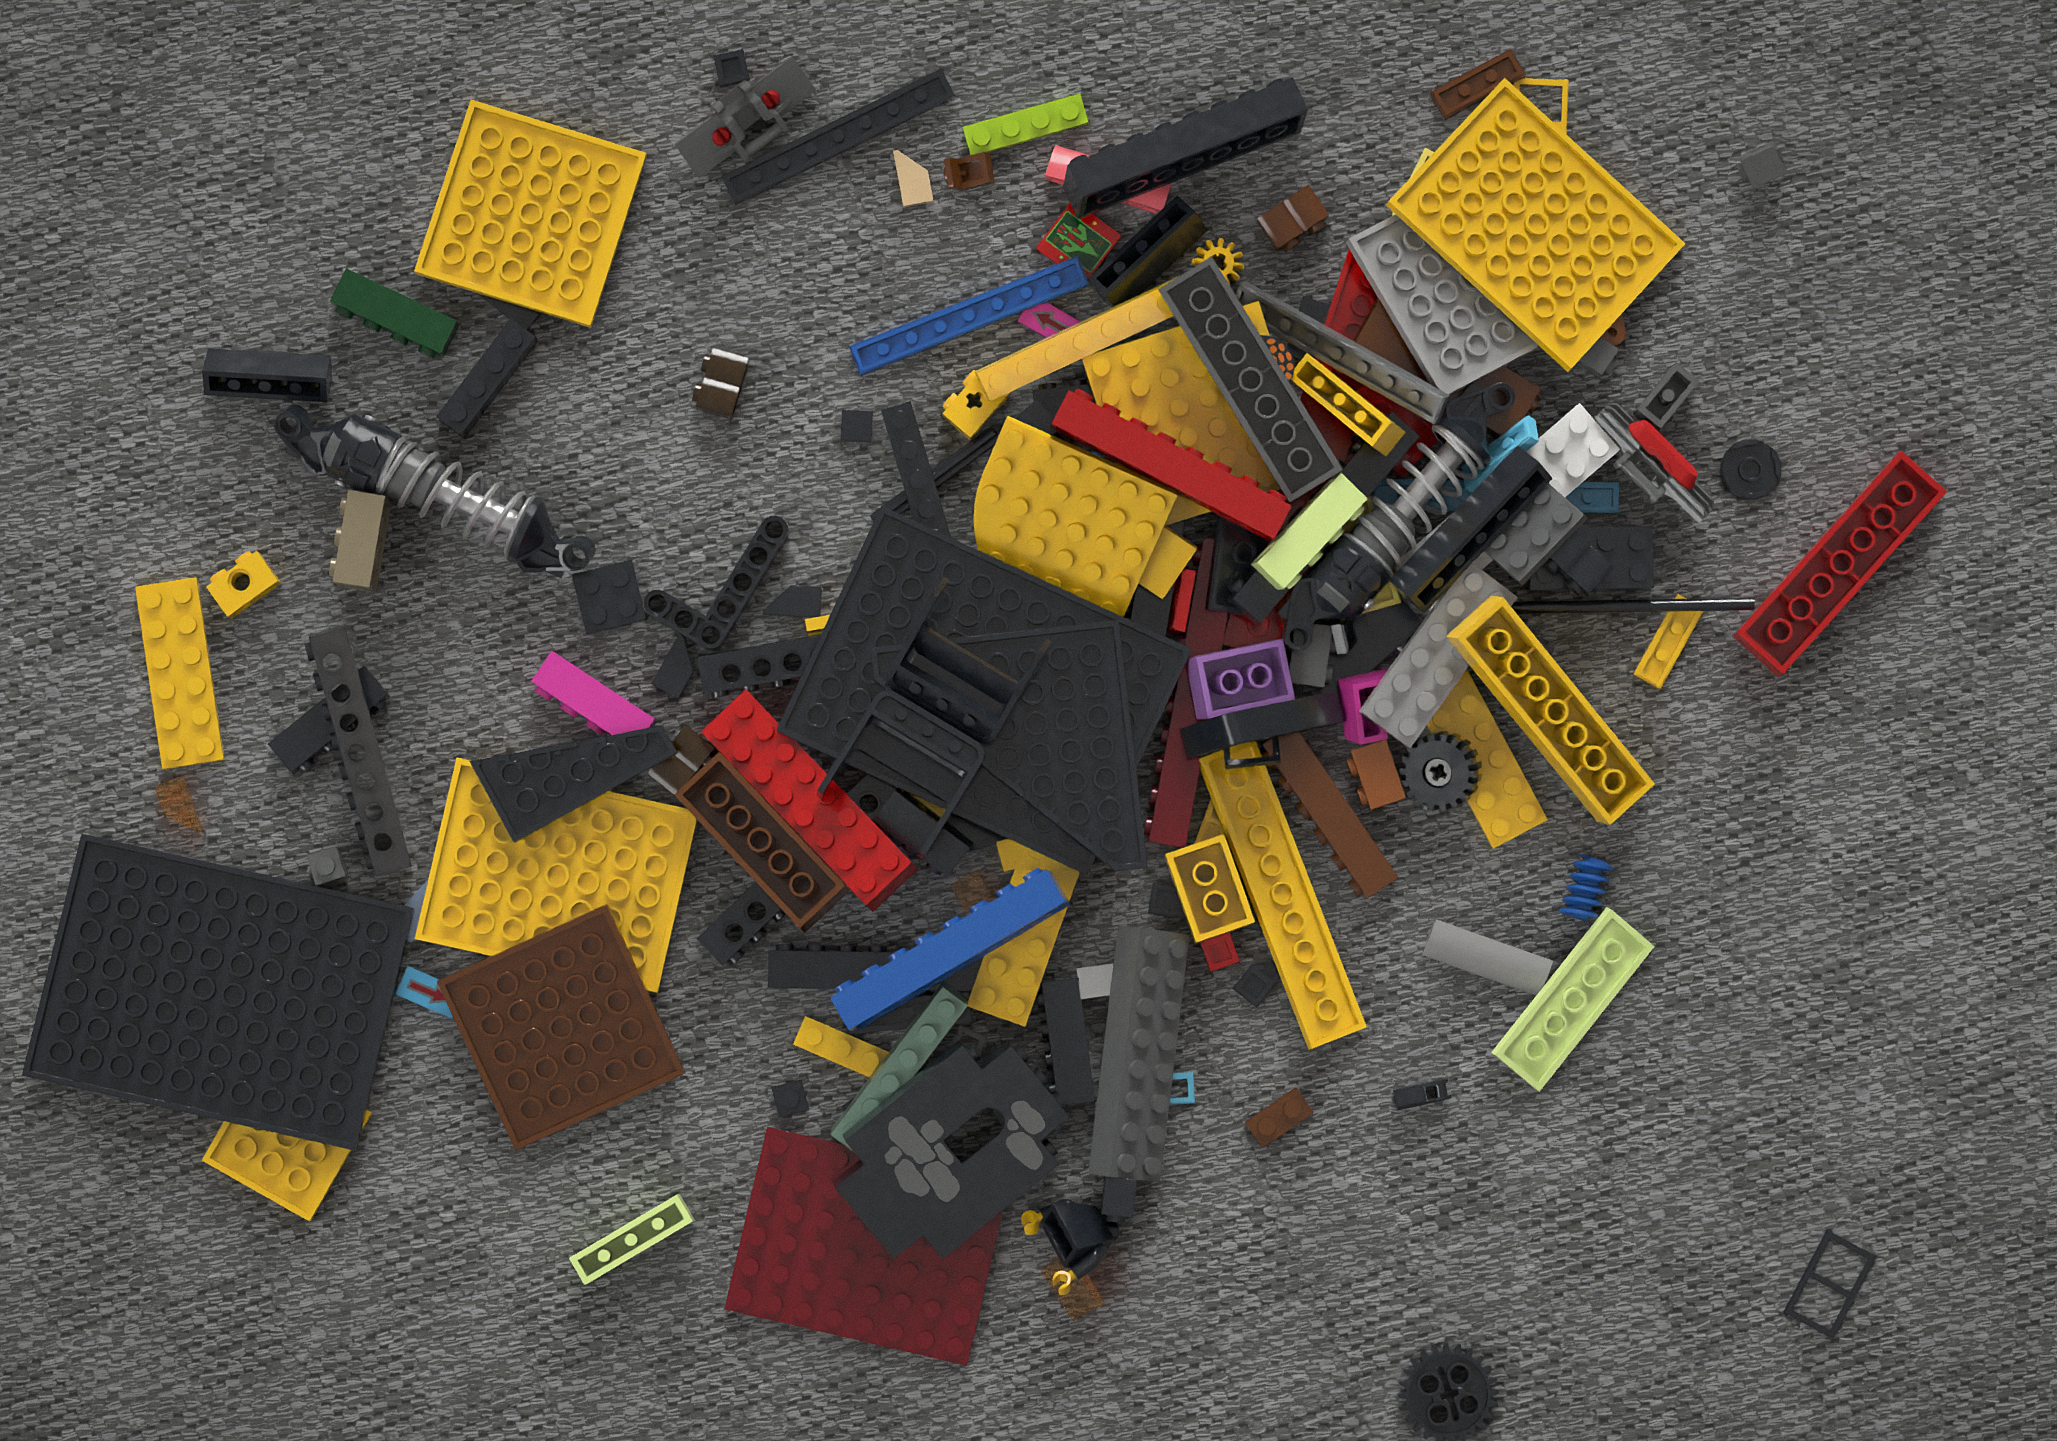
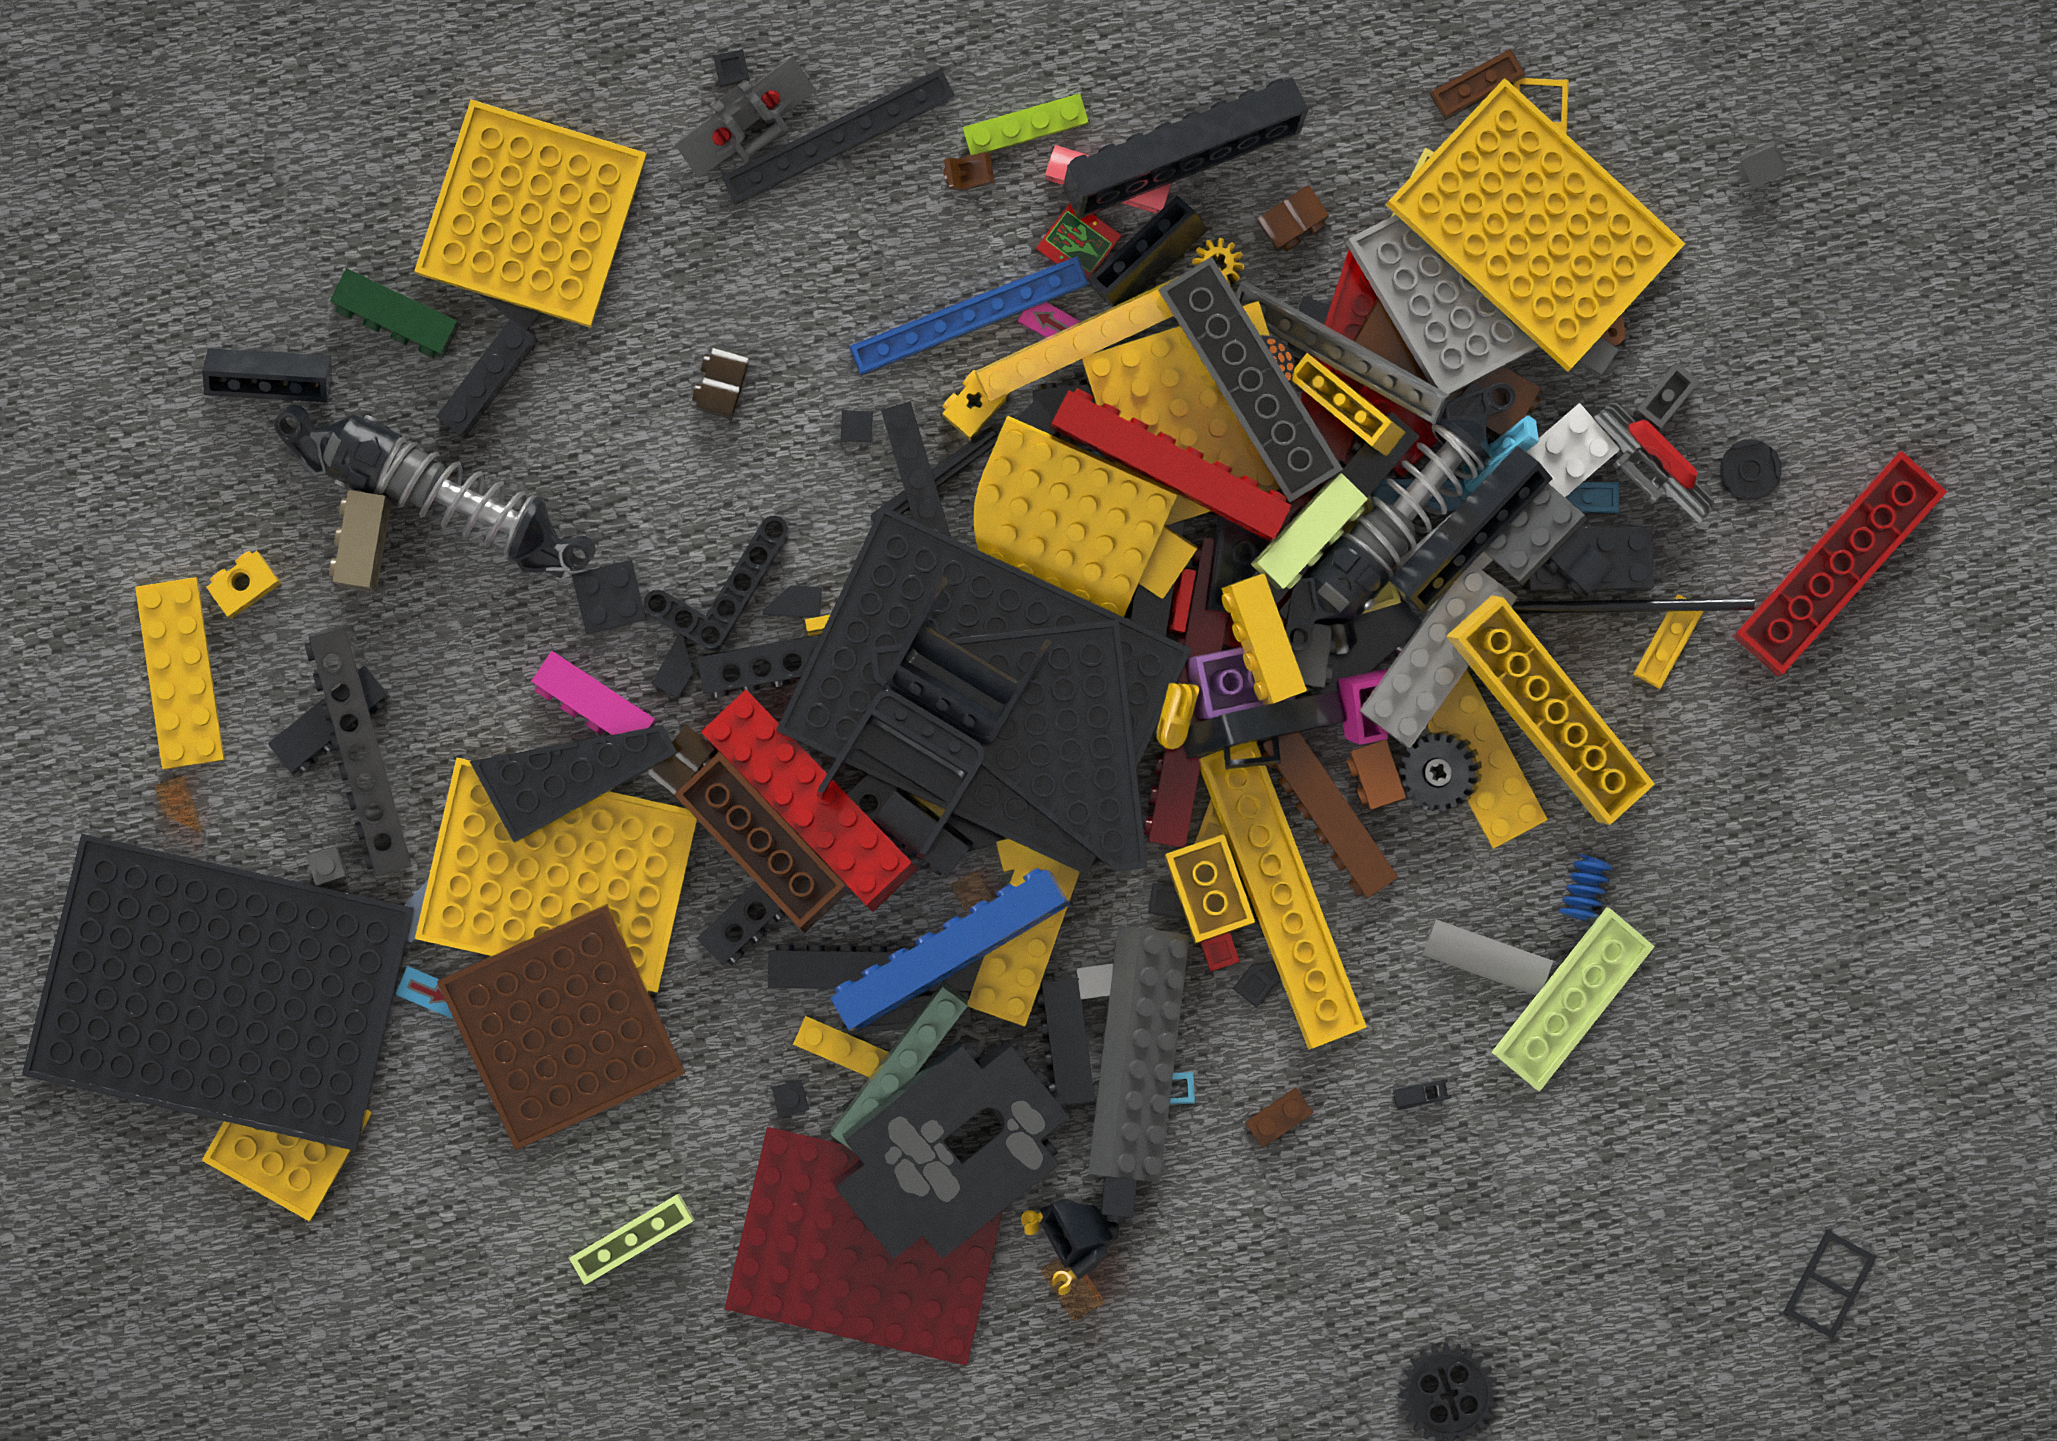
tan tile [893,150,934,208] -> none
none -> yellow arm [1156,683,1199,750]
none -> yellow brick [1221,573,1307,705]

